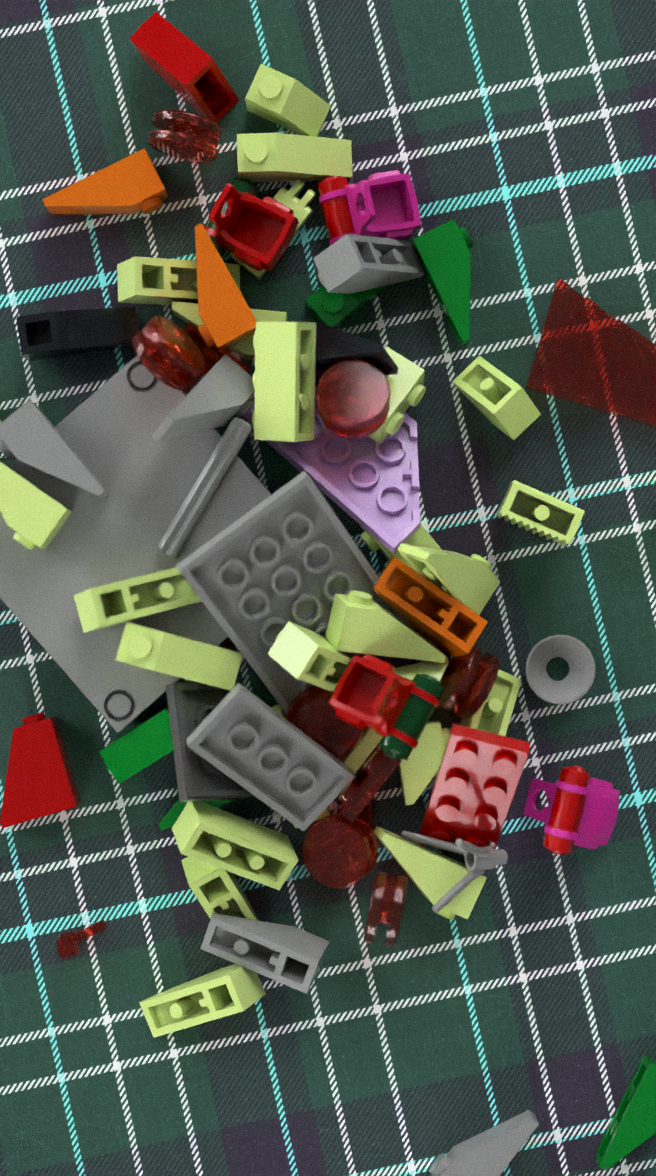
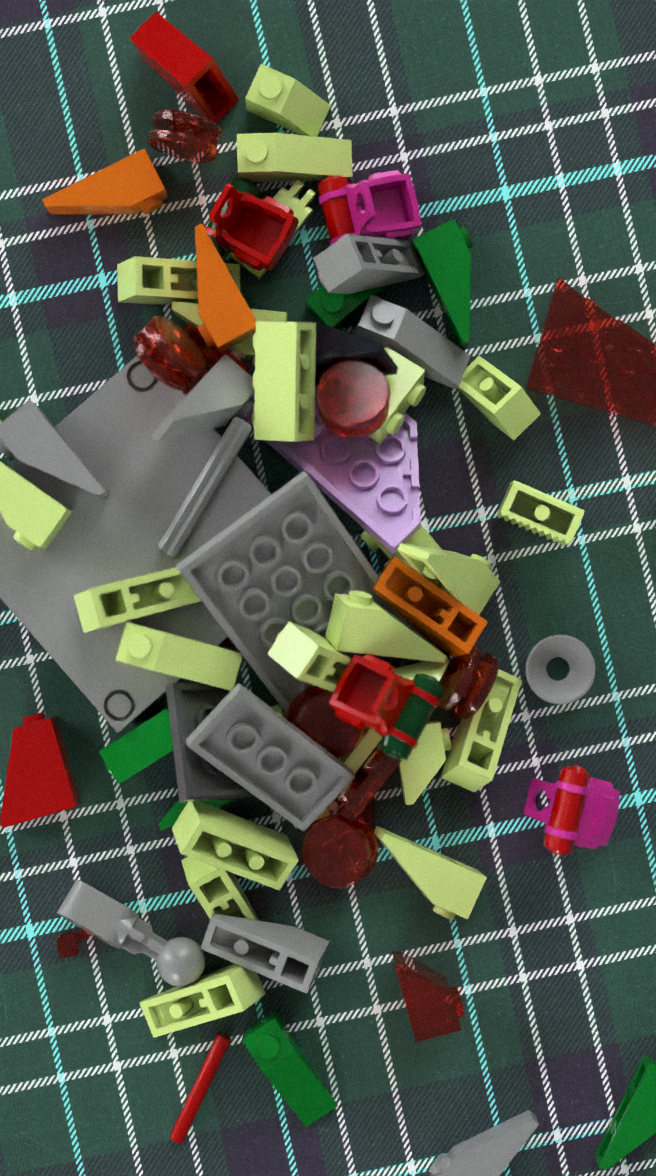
black slope [16,307,141,361] -> none
clear red head [364,871,408,947] -> none
light grey plant [401,831,508,913] -> none
plate [417,724,530,854] -> none
none -> light grey beam [57,879,205,987]
none -> red bar [169,1033,231,1144]
none -> green slope [242,1009,338,1127]
none -> light grey slope [355,295,470,390]
none -> clear red slope [393,951,466,1042]

